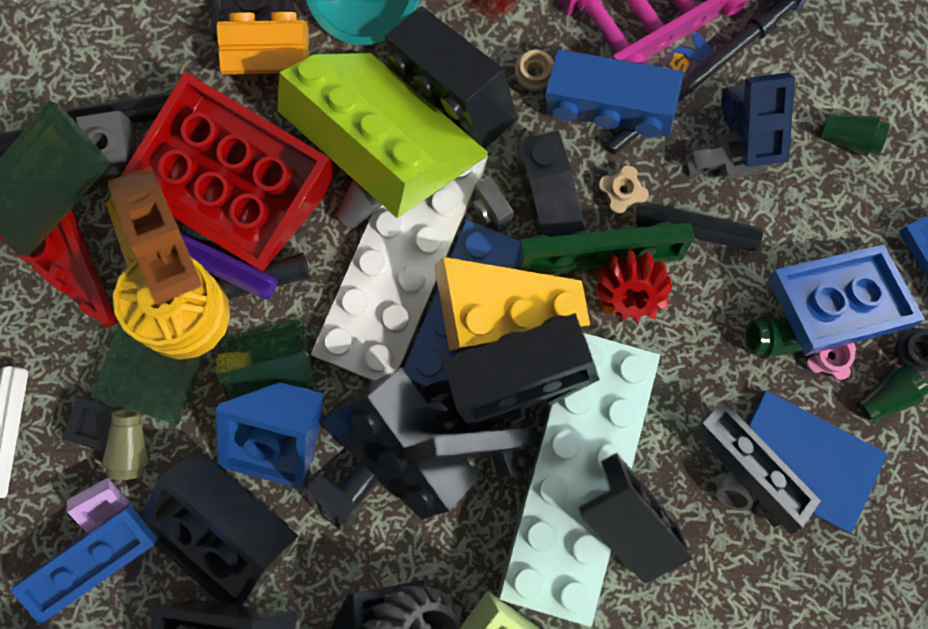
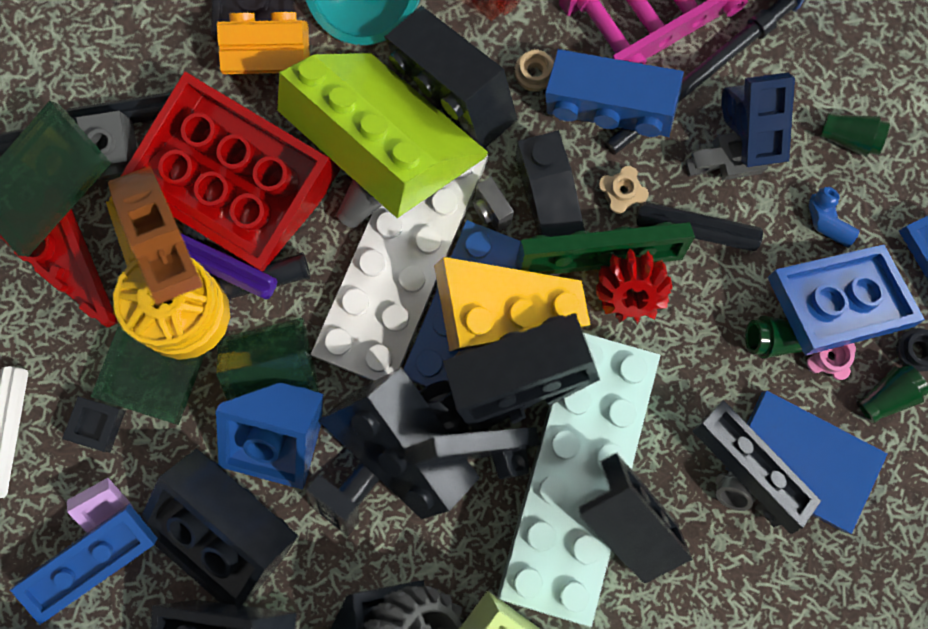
olive cone [101,409,149,480] -> none
sticker [653,32,715,78] -> none
none -> blue arm [808,187,860,248]

